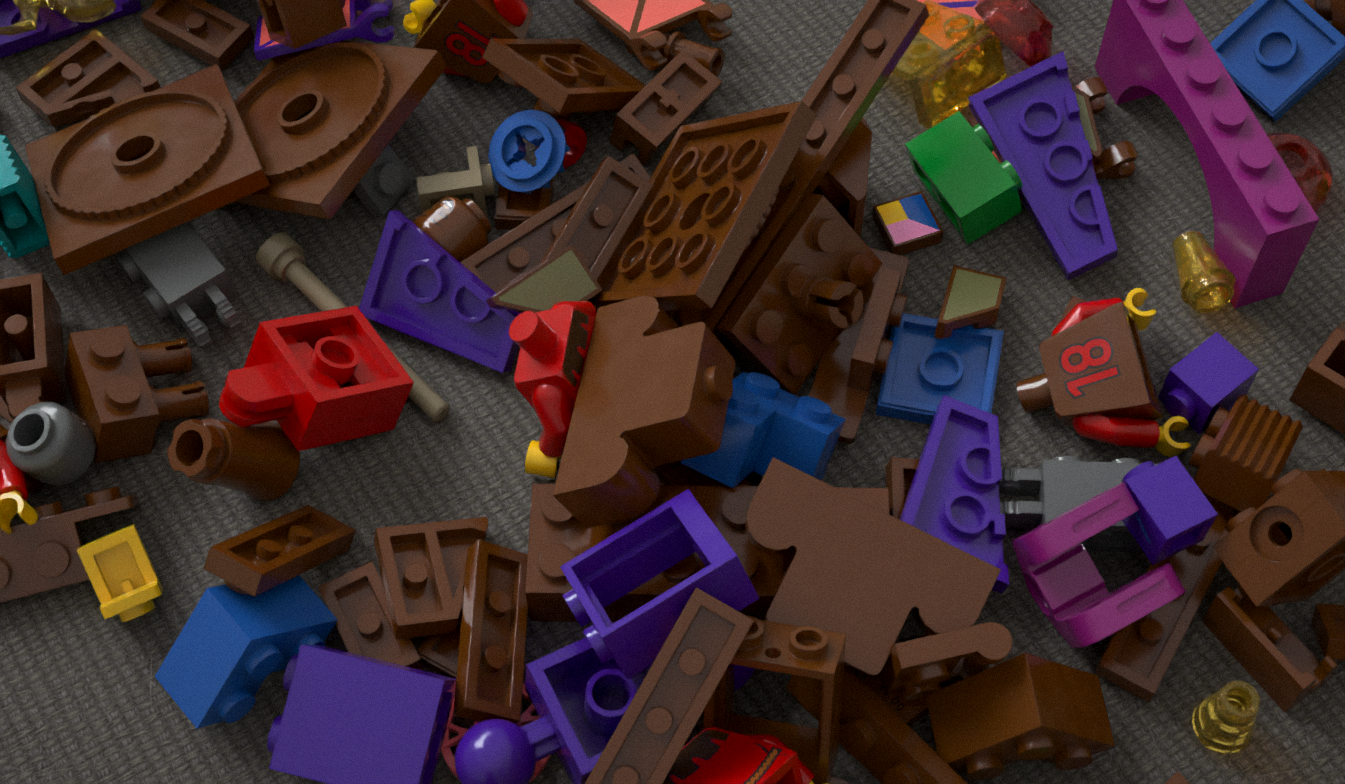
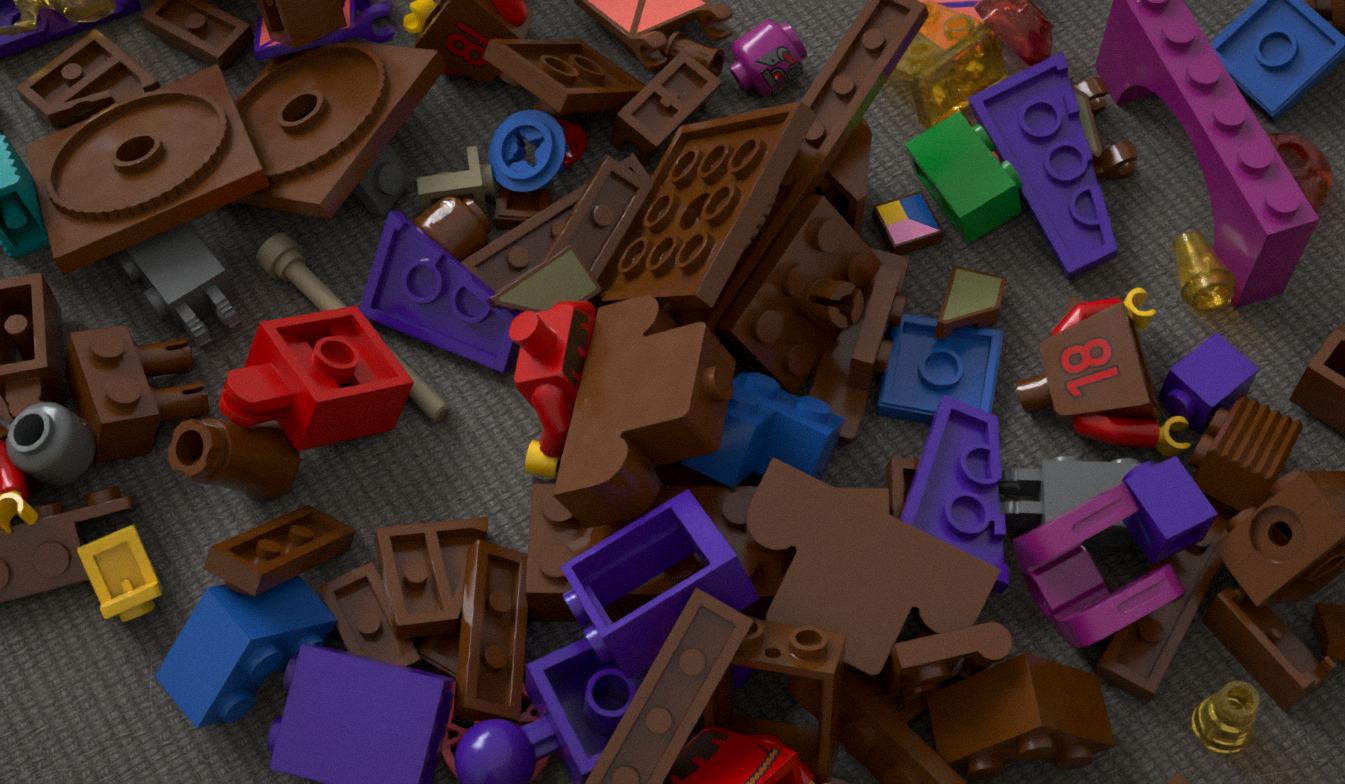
none -> magenta head [729,20,807,97]

